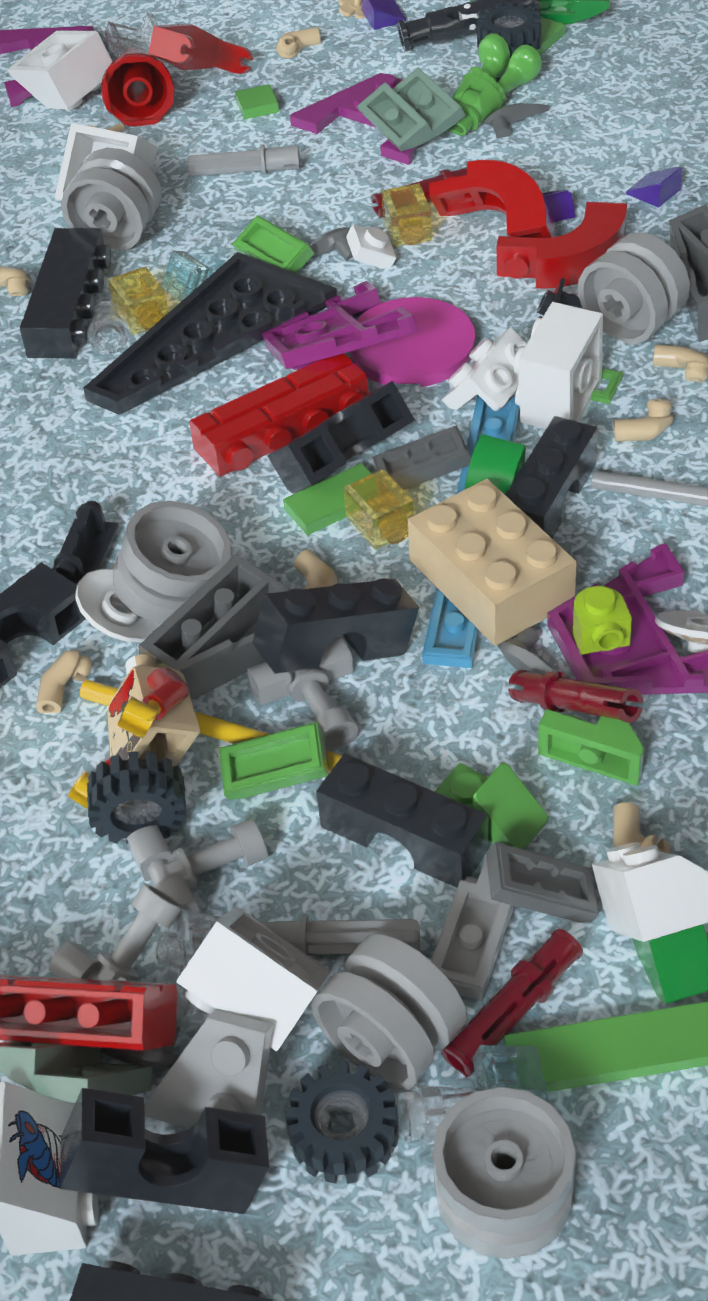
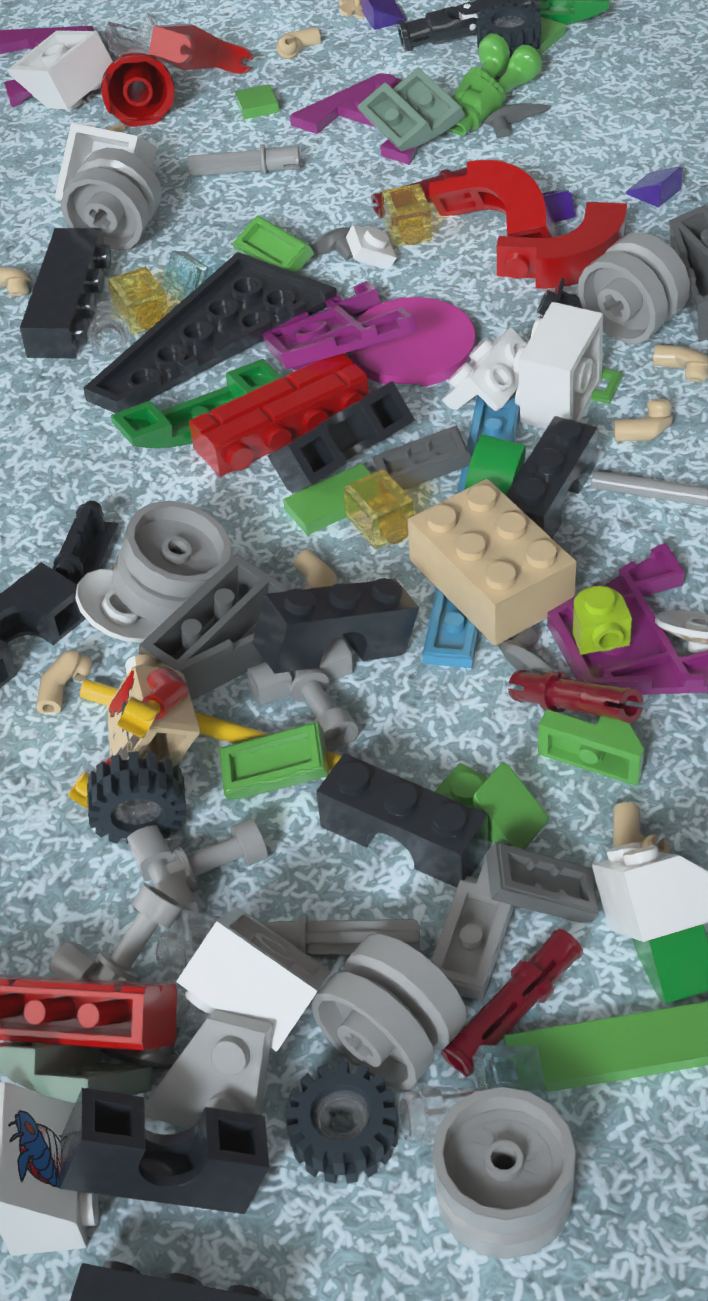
none -> green slope [111,359,282,448]

